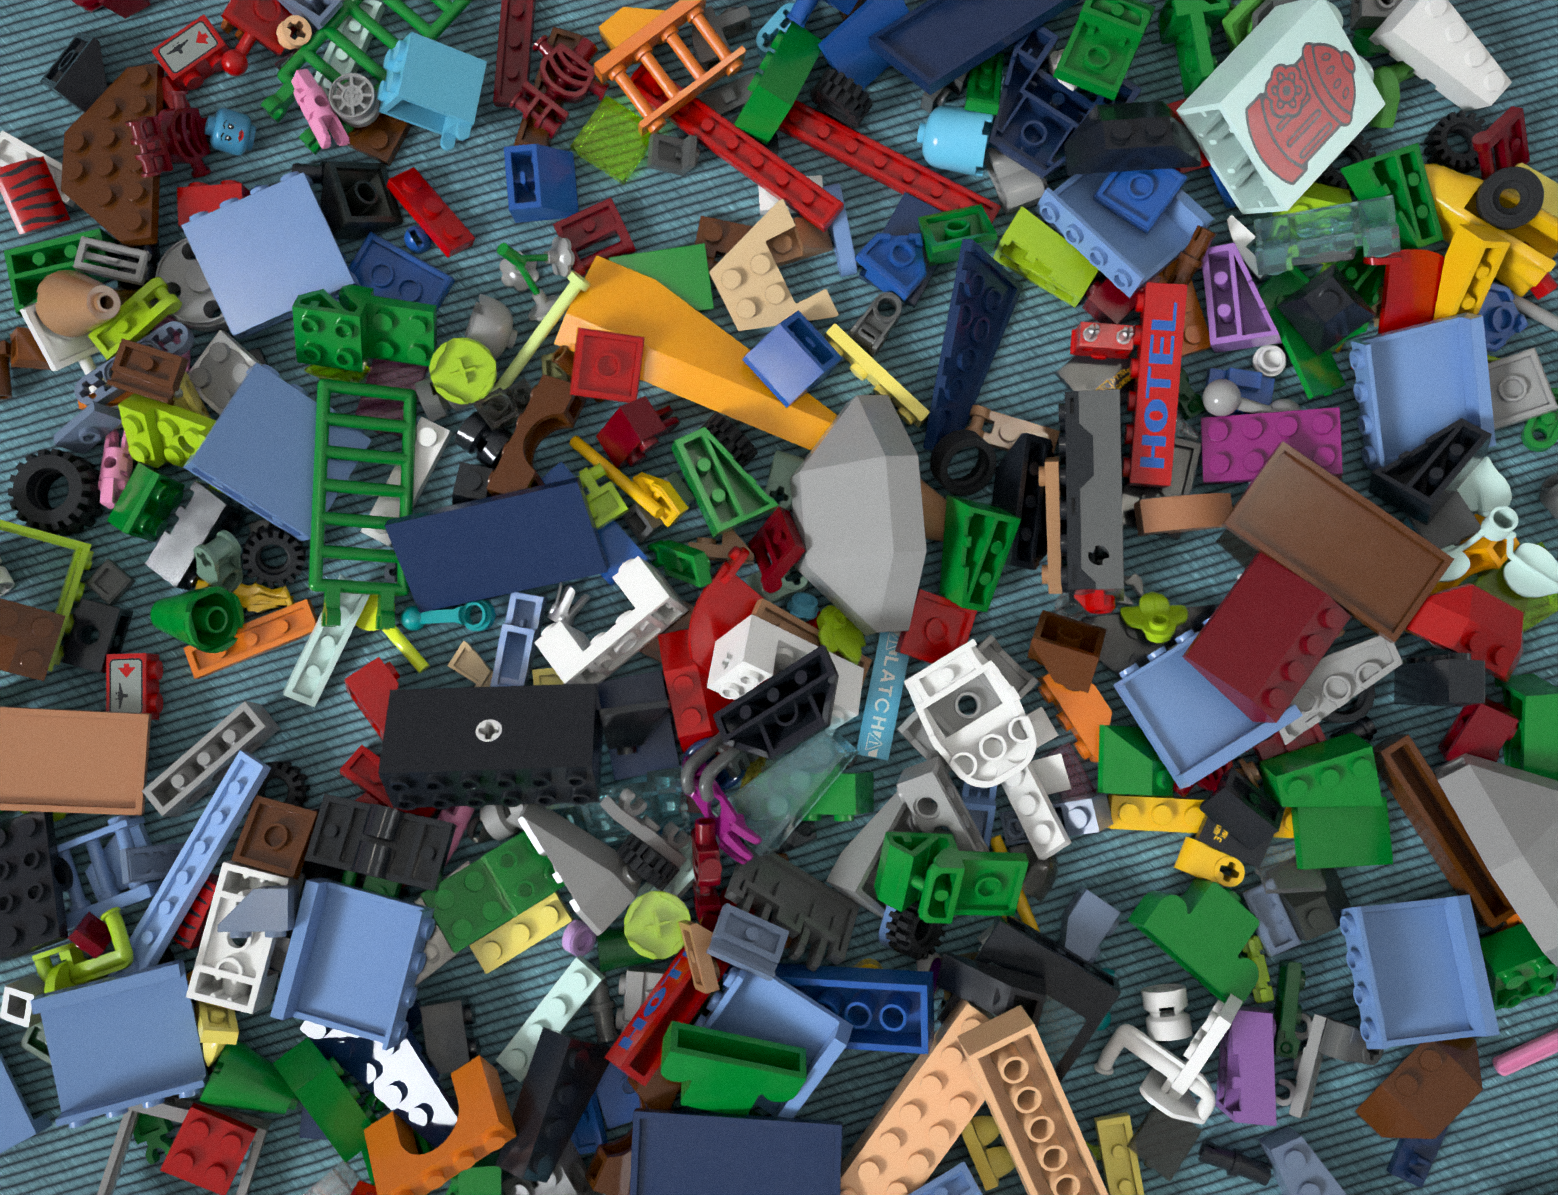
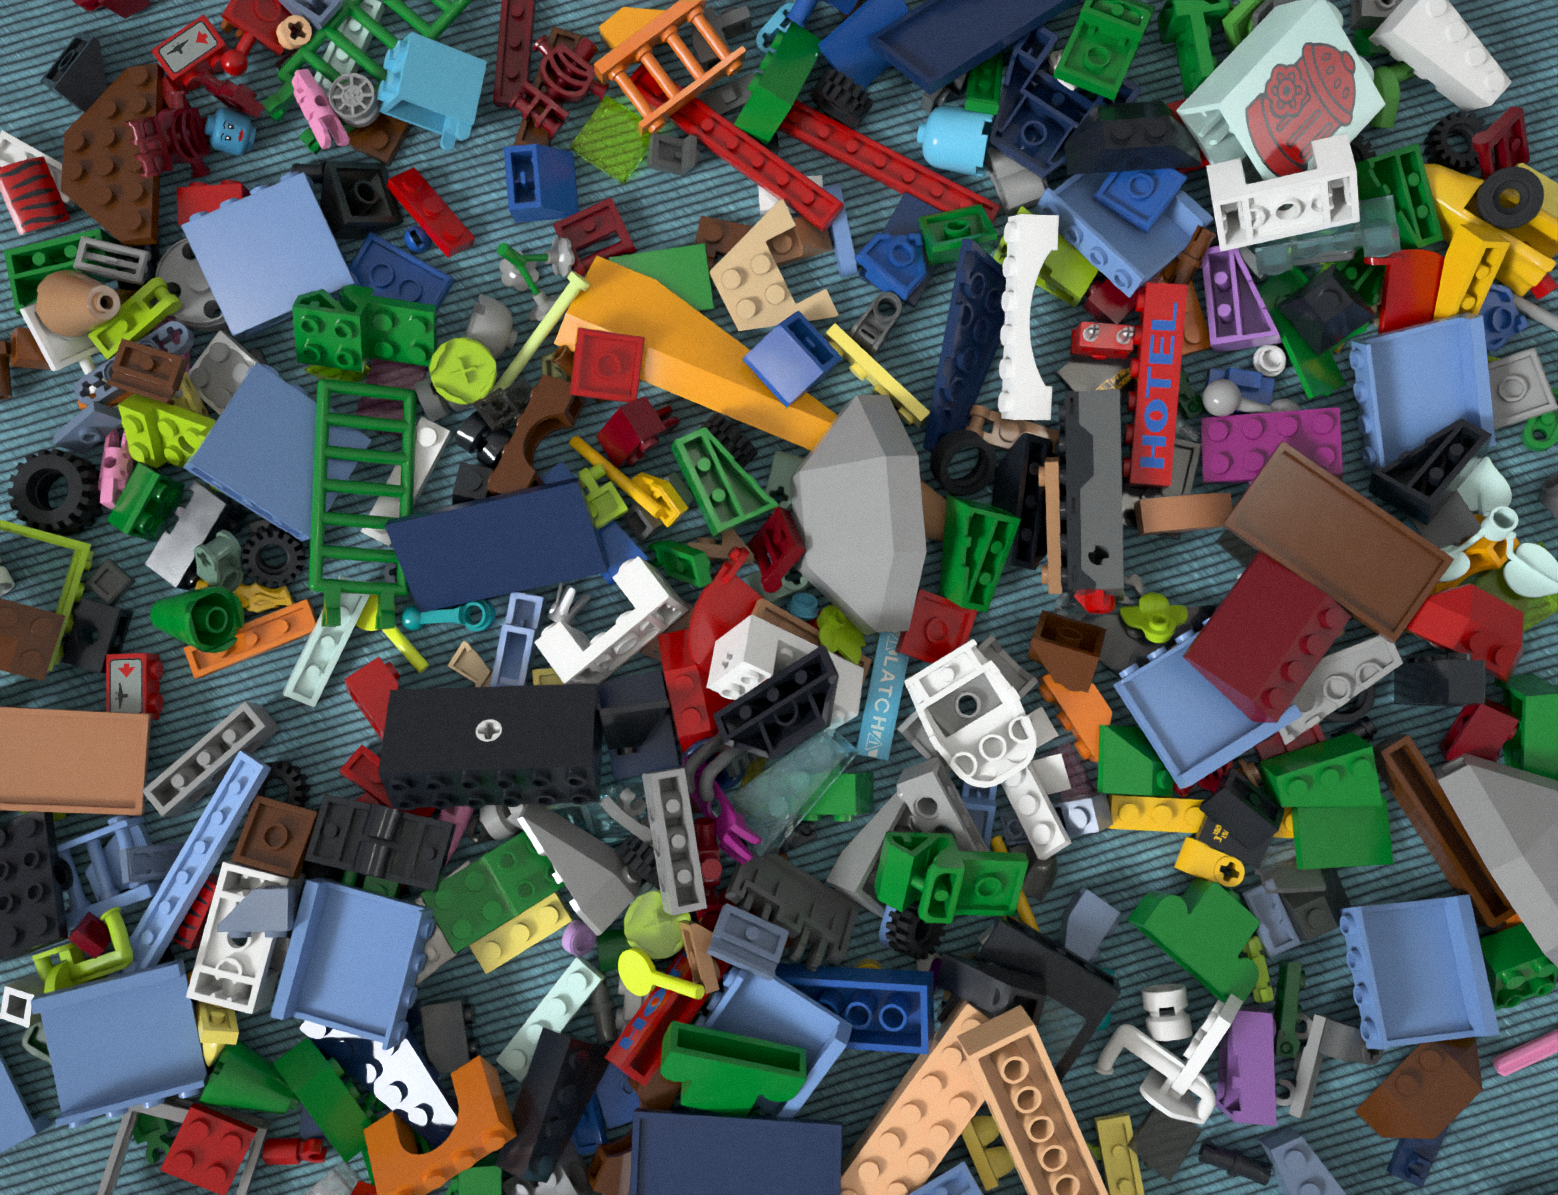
none -> dark red plate [197,69,264,118]
none -> red bar [262,1138,328,1165]
none -> neon yellow piece [618,948,705,1000]
none -> light grey brick [642,768,707,915]
none -> white arch [998,214,1059,420]
none -> white plate [1206,133,1360,252]

